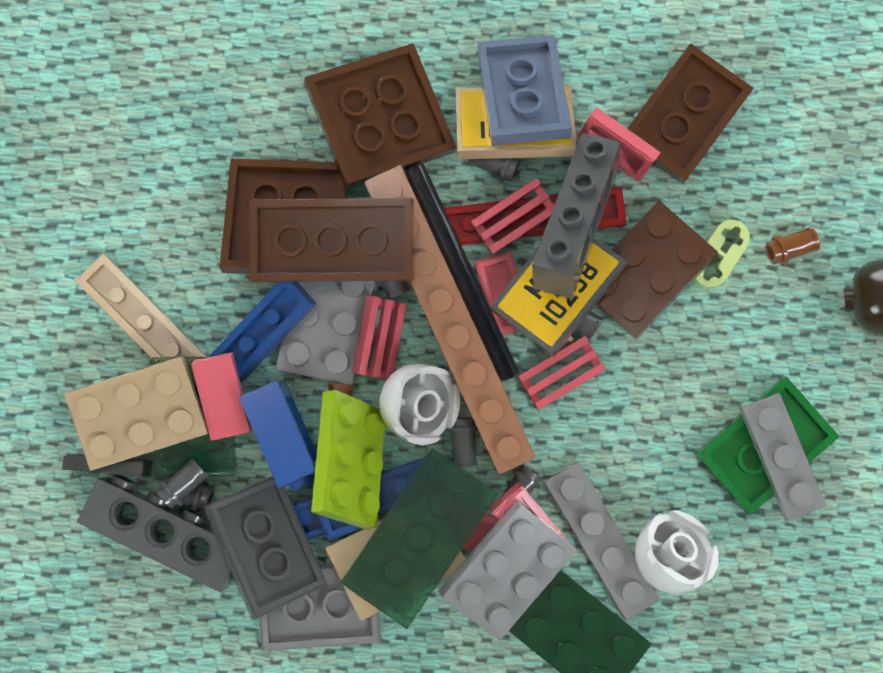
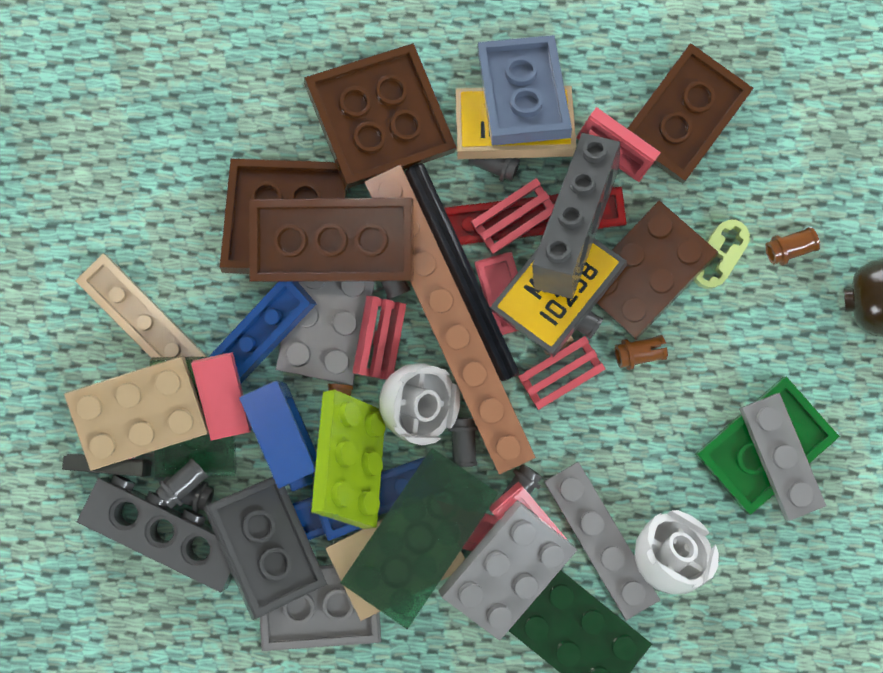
none -> dark orange pin [615,335,668,370]

